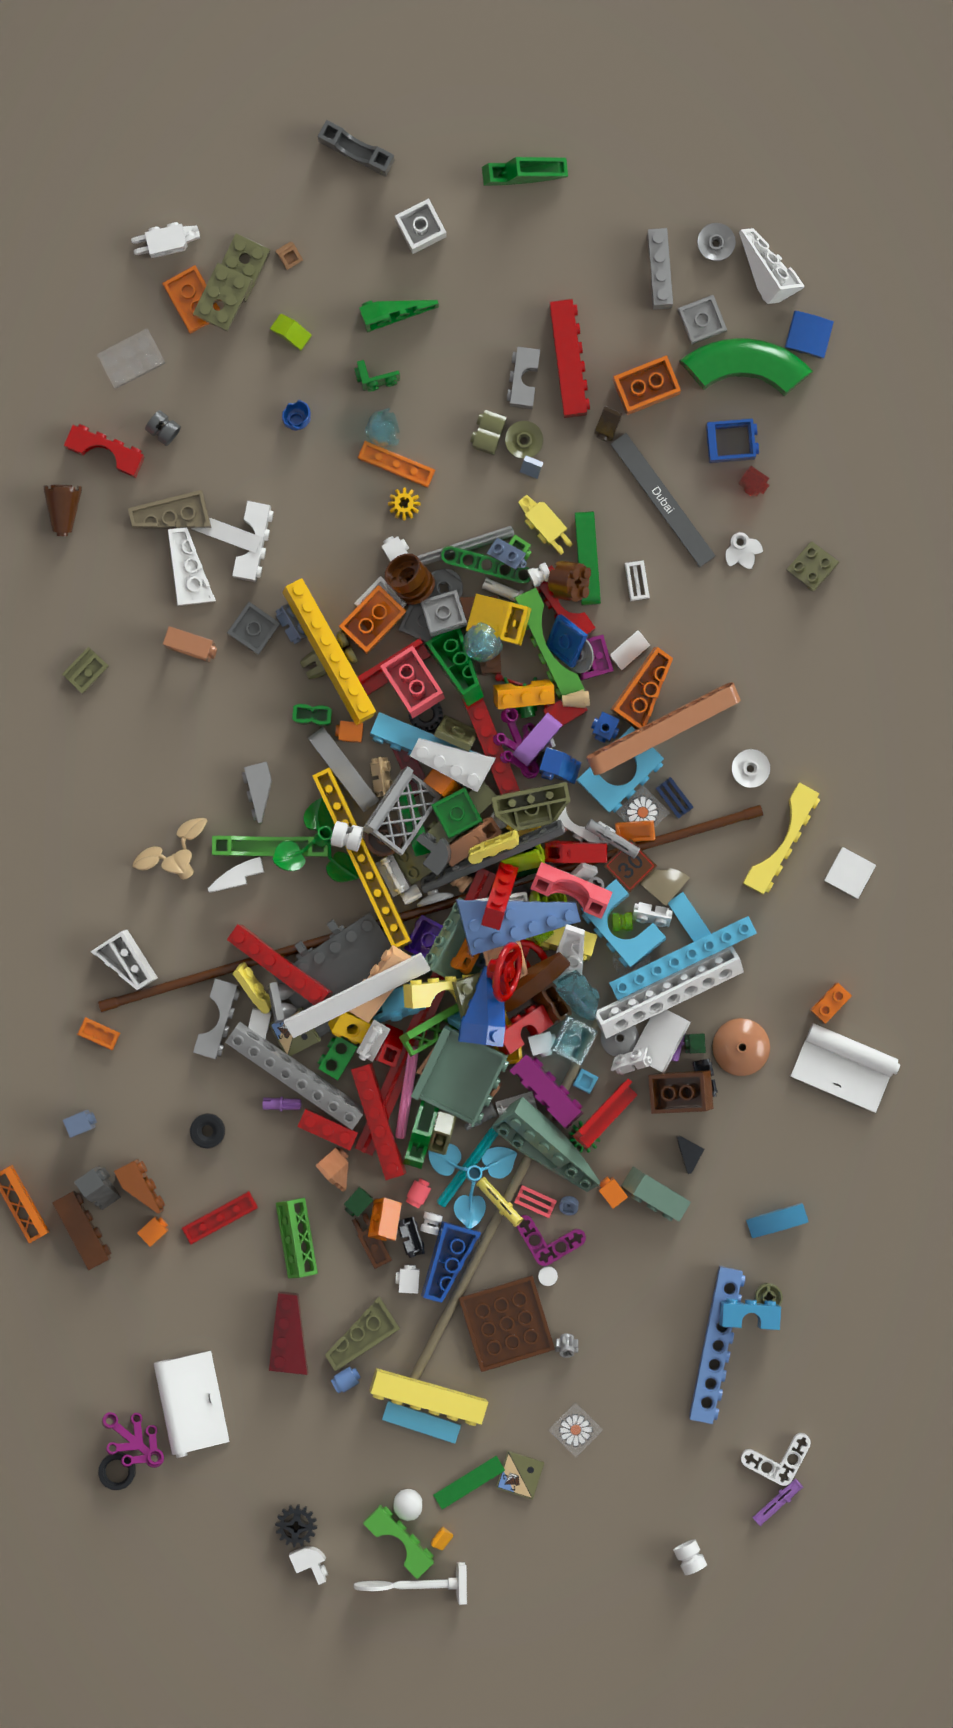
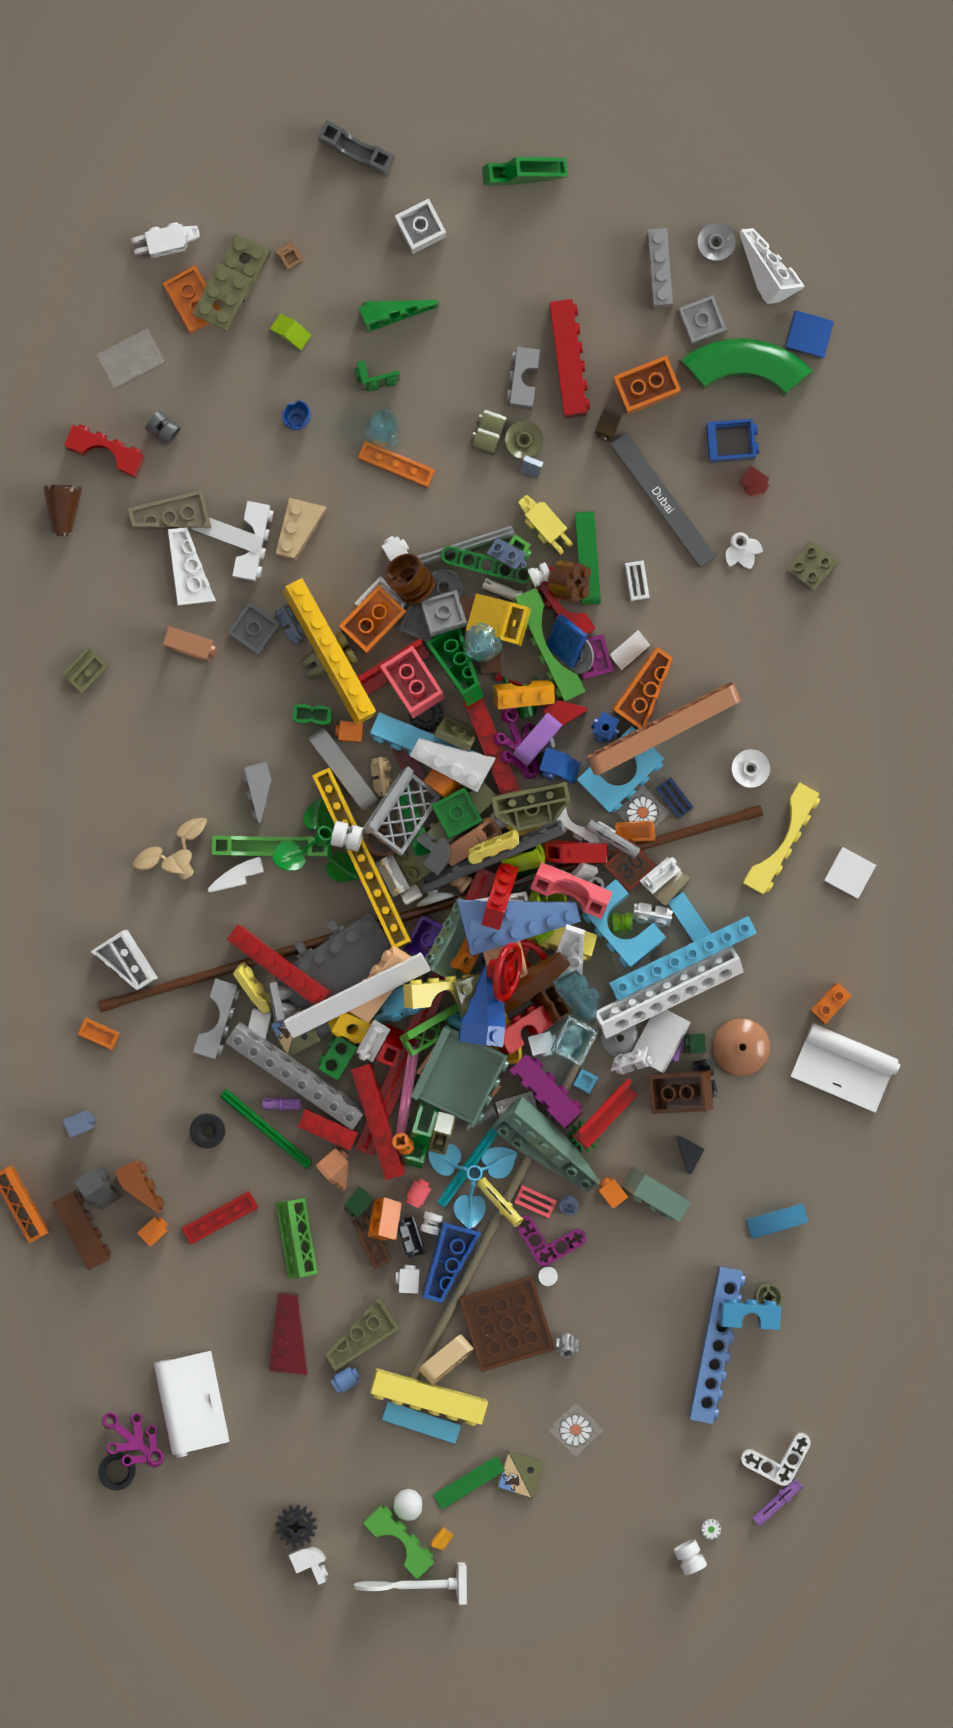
yellow gear [388,487,421,521] -> none
tan cone [562,690,590,708] -> none
none -> green axle [220,1089,312,1169]
none -> tan wedge [276,498,327,561]
none -> orange bush [392,1133,414,1155]
none -> tan beam [419,1334,474,1385]
none -> white hinge [640,857,681,894]
none -> white tile [701,1519,721,1539]

